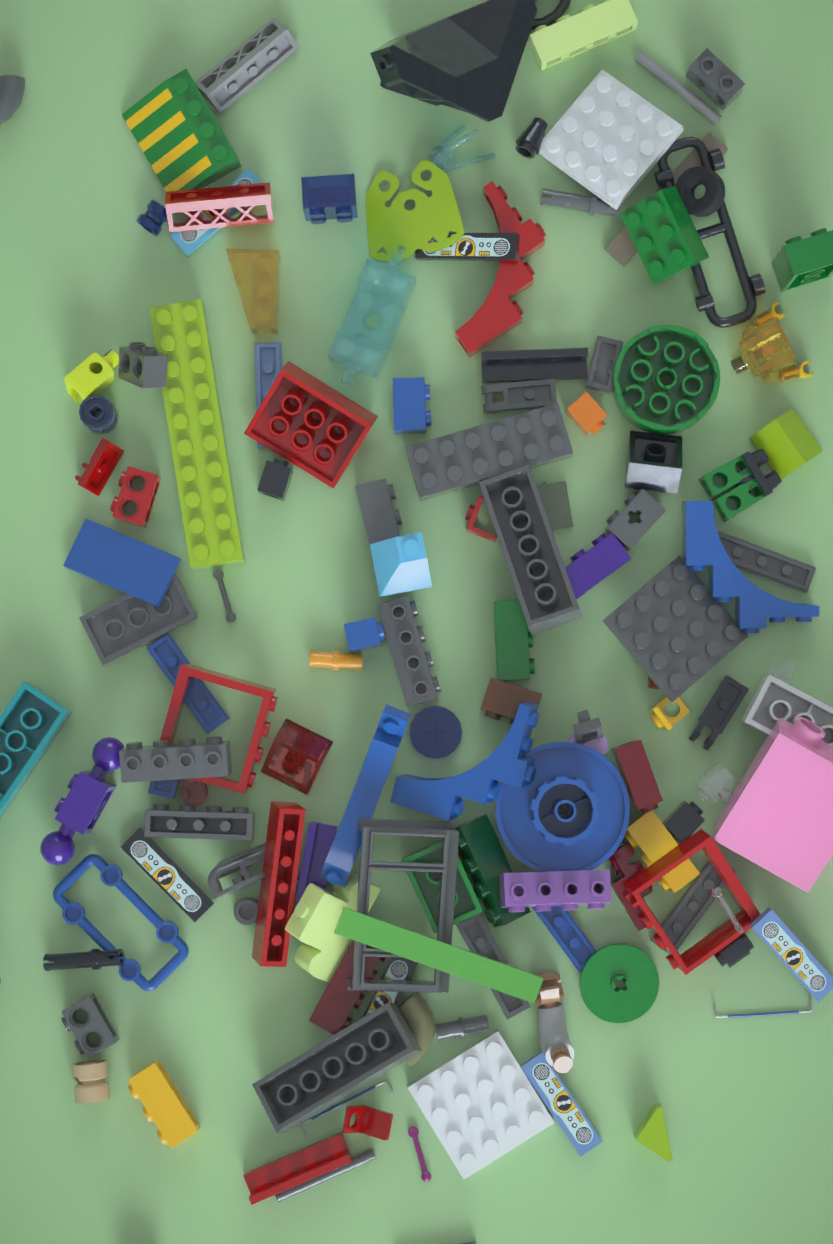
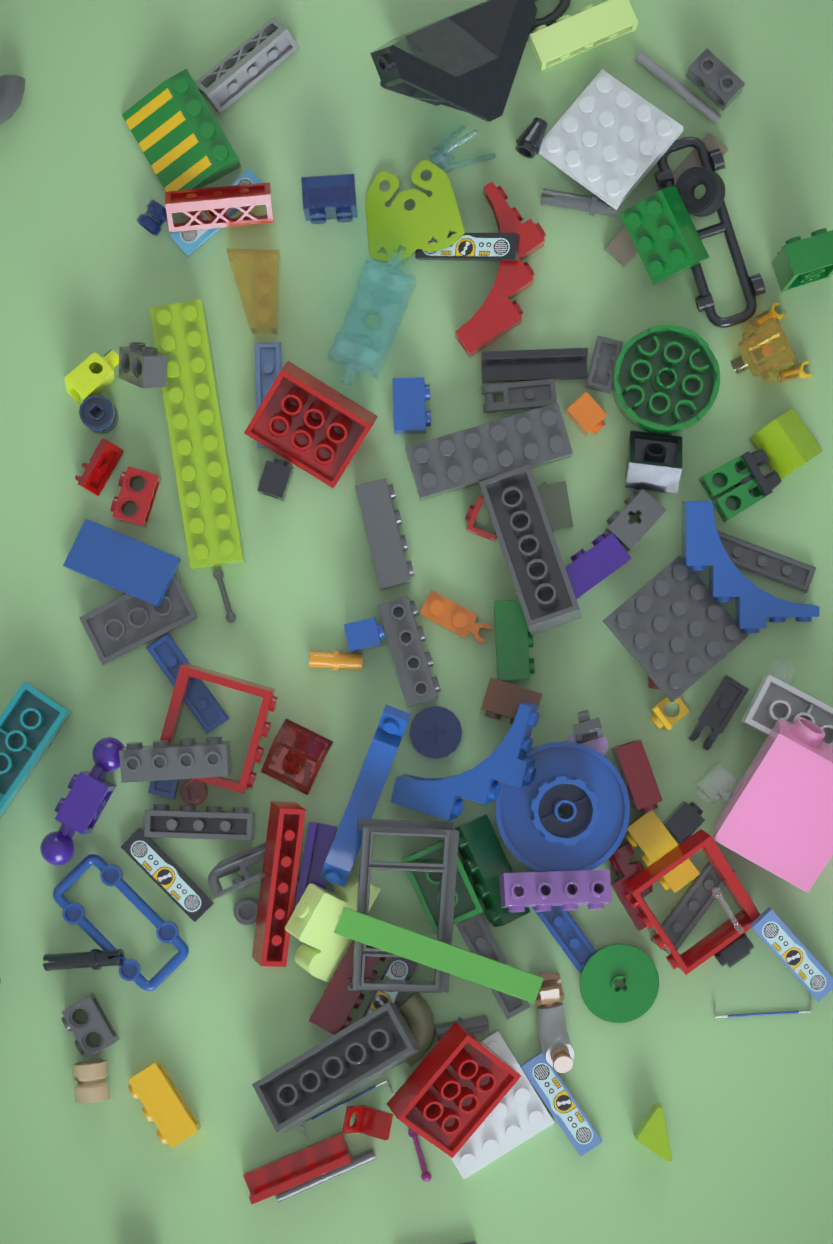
medium azure slope [370,532,432,597] -> none
none -> red slope [387,1021,521,1158]
none -> orange plate [419,590,492,643]

